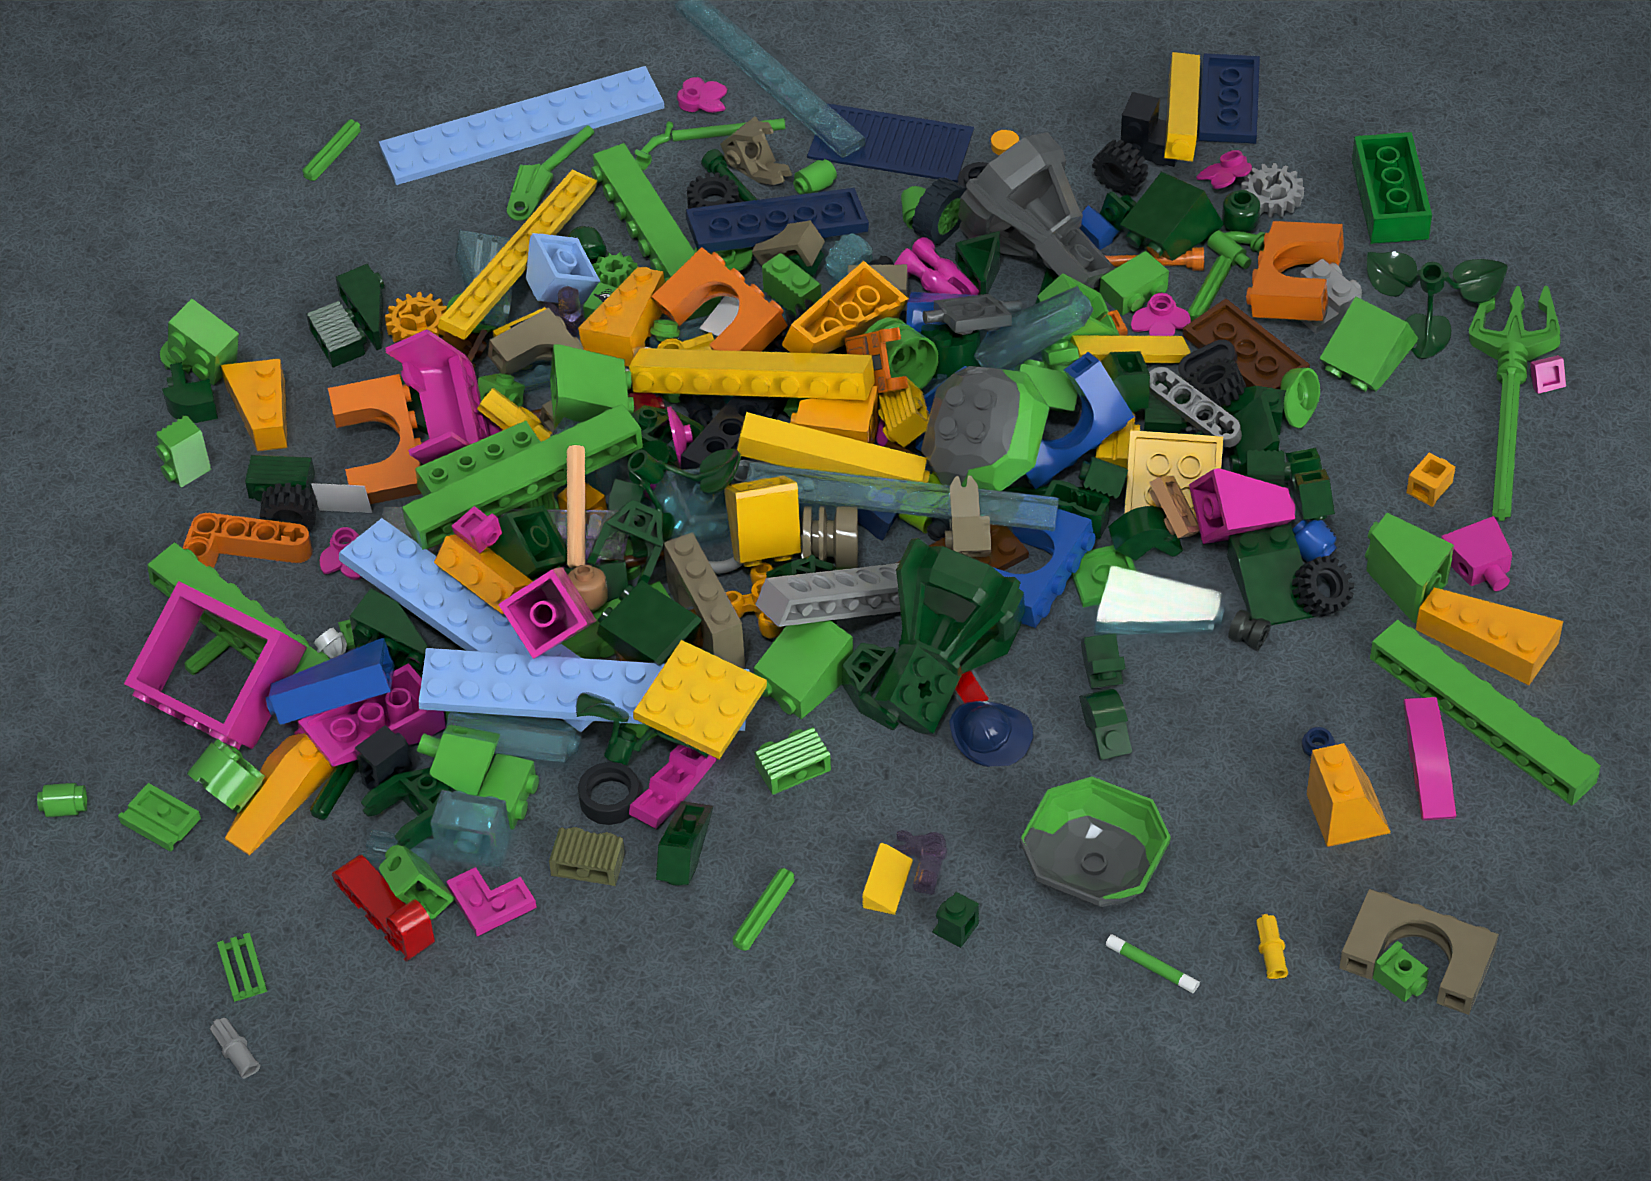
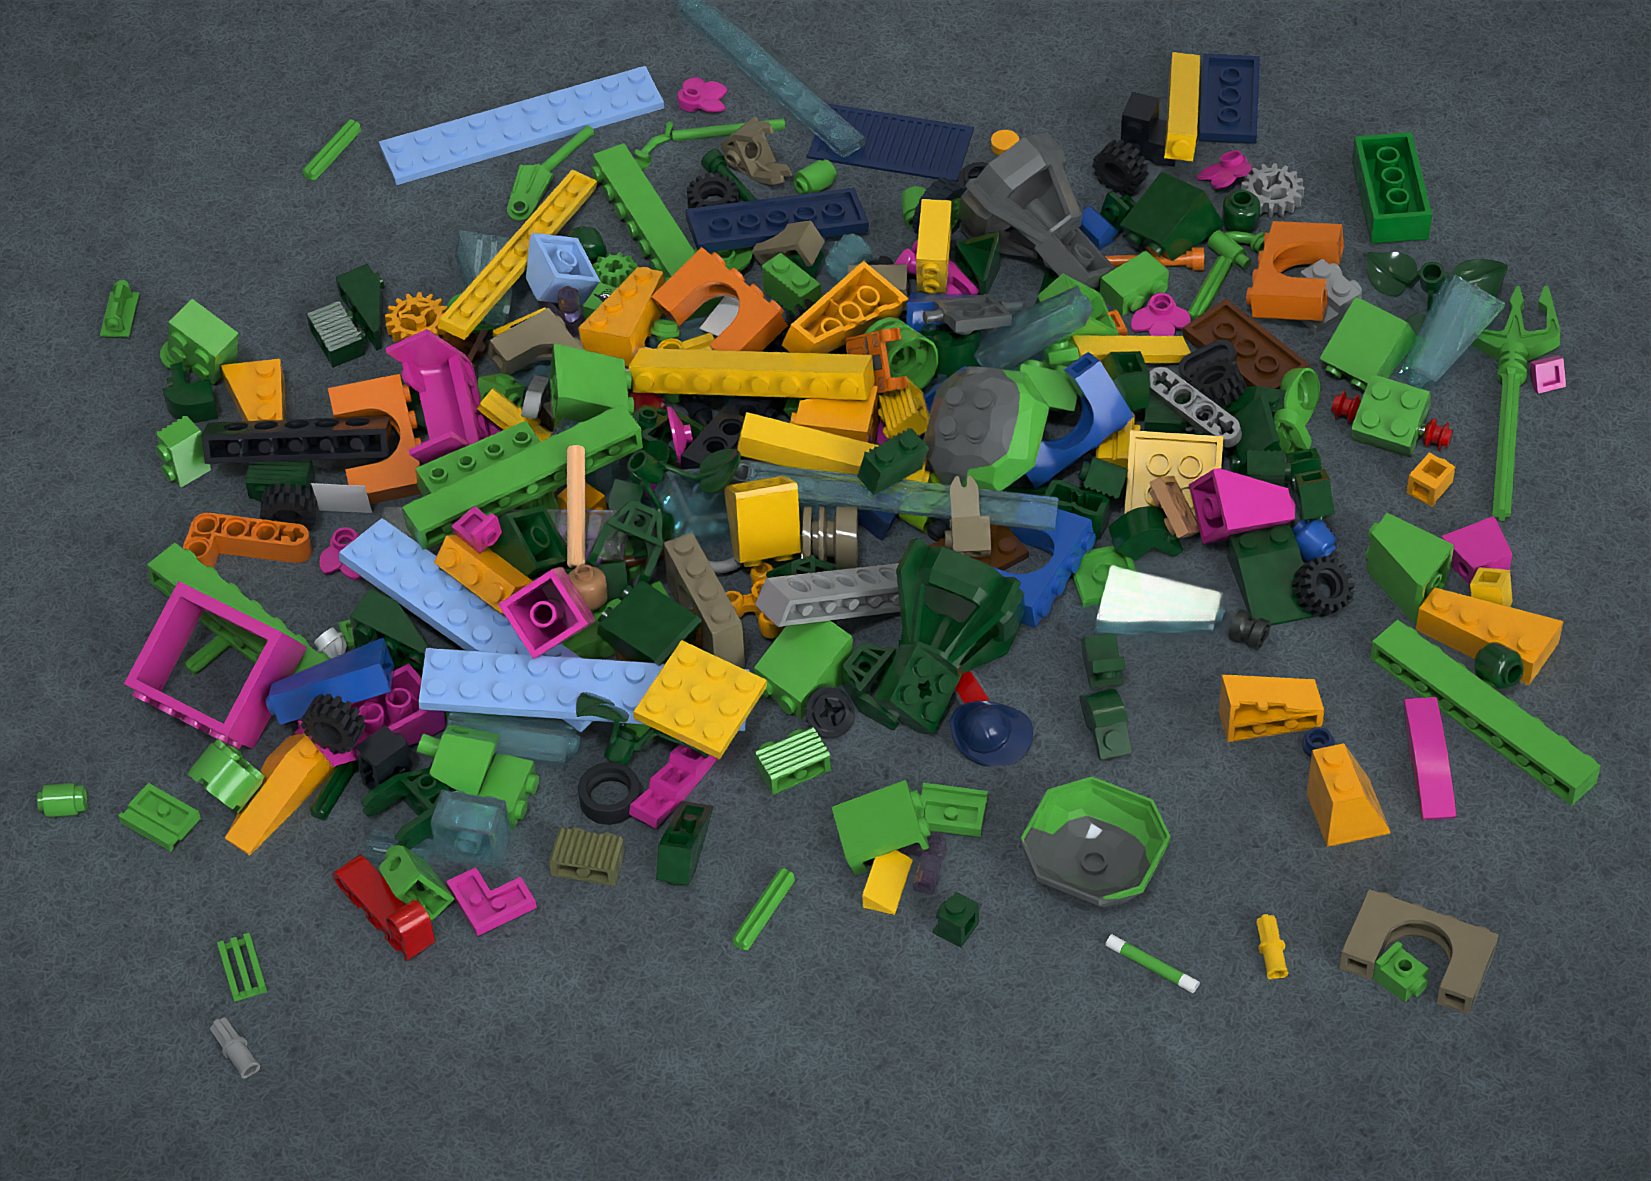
none -> bright green hinge [100,280,140,337]
none -> black brick [202,416,393,464]
none -> black tyre [301,694,366,754]
none -> light grey beam [521,375,550,420]
none -> black gear [804,687,854,738]
none -> bright green panel [832,780,931,875]
none -> dark green brick [857,428,929,495]
none -> yellow window [916,199,951,294]
none -> bright green plate [919,783,988,837]
none -> light orange wedge [1218,675,1324,742]
none -> bright green beam [1273,409,1312,455]
none -> bright green brick [1331,374,1453,457]
none -> clear light blue slope [1400,274,1506,388]
none -> yellow brick [1470,567,1513,607]
none -> dark green head [1475,642,1524,689]

